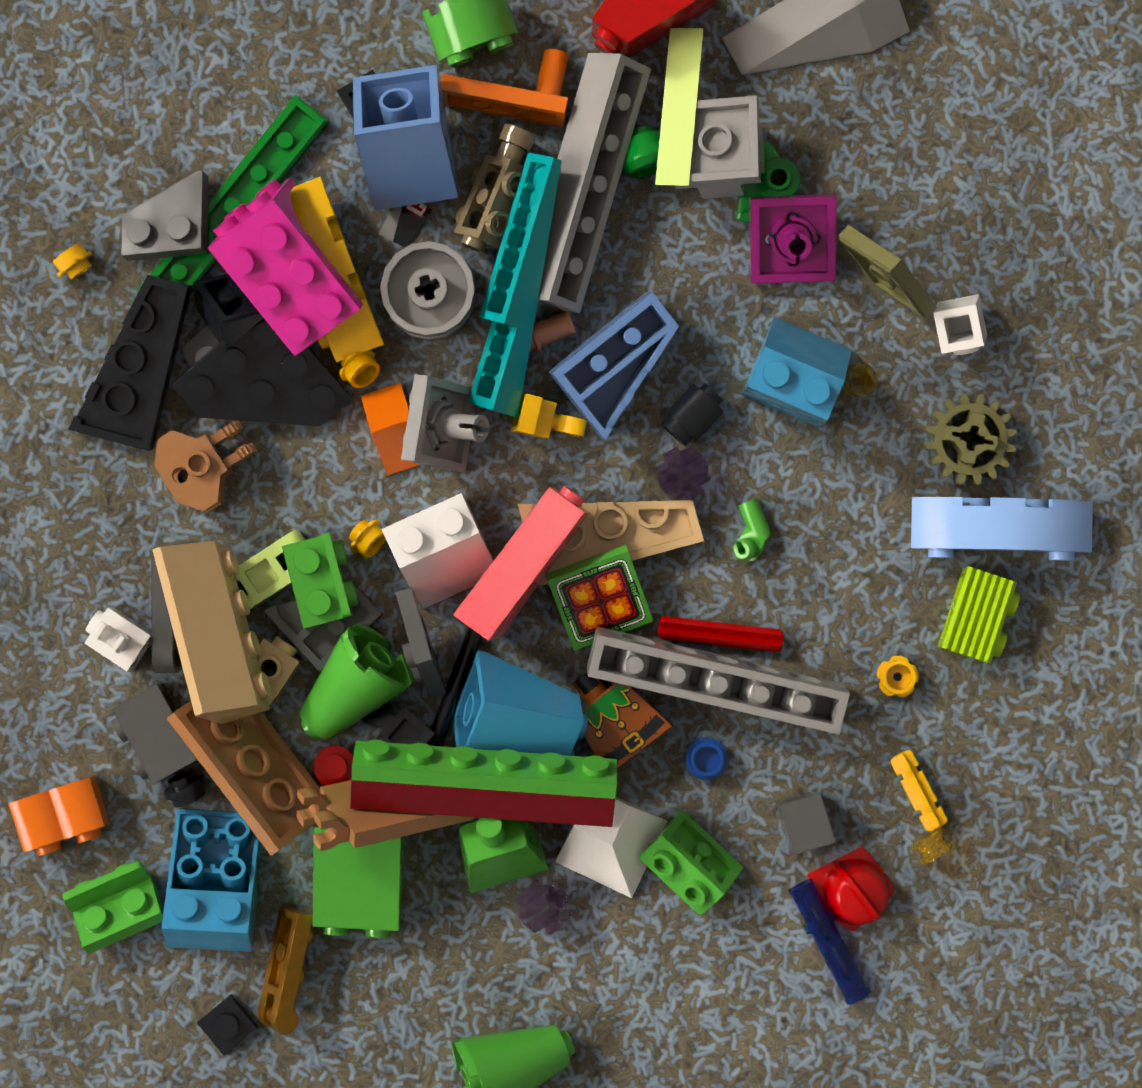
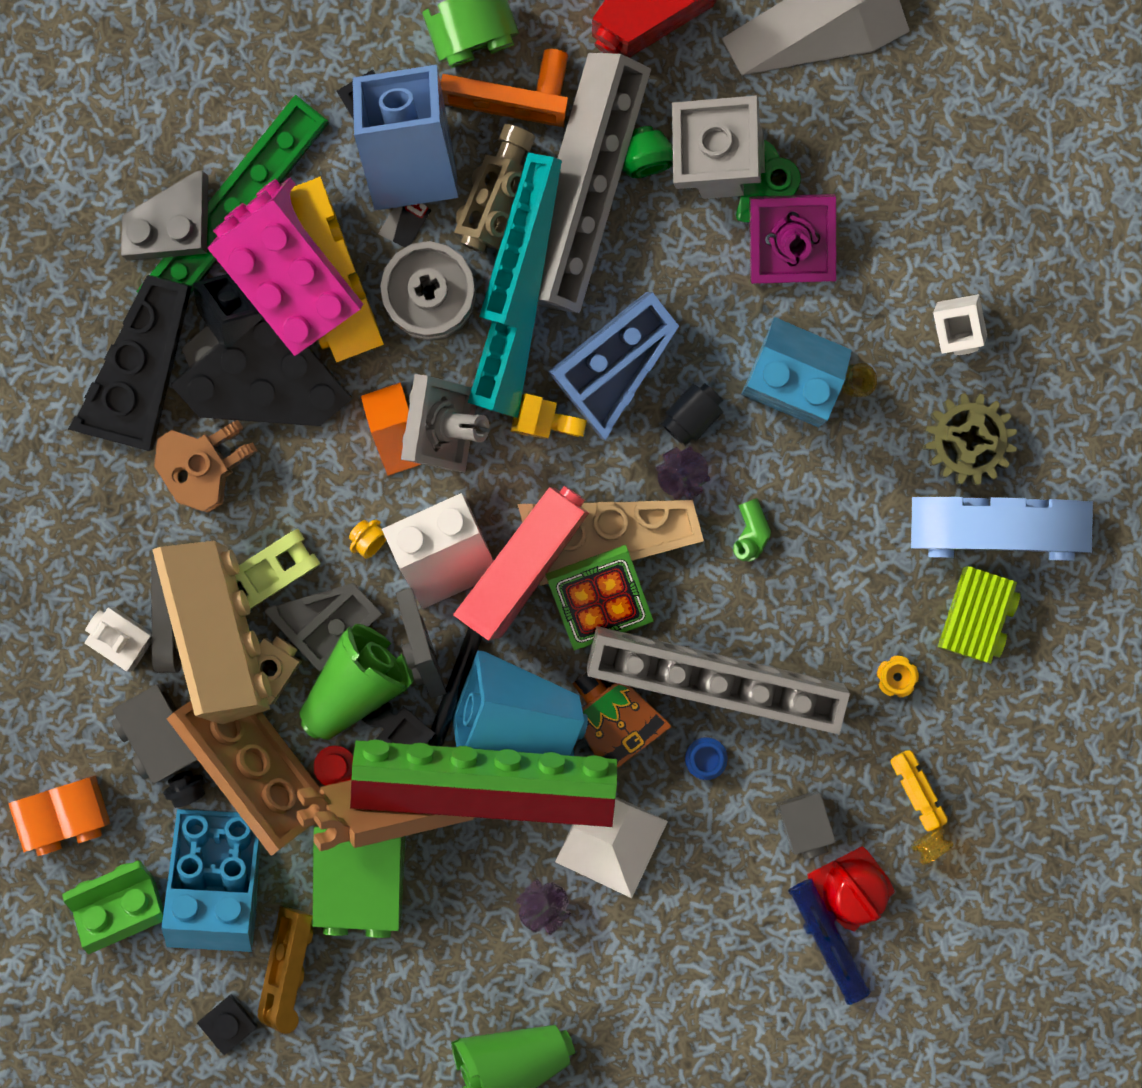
yellow plate [53,242,93,280] -> none
bright green bracket [282,532,359,629] -> none
yellow plate [339,350,380,388] -> none
bright green torso [459,818,548,893] -> none
nougat pin [530,311,576,353] -> none
bright green bracket [639,809,744,915] -> none
yellowish green sticker [655,28,703,186] -> none
red axle [658,616,784,652] -> none
olive tile [838,225,937,318] -> none

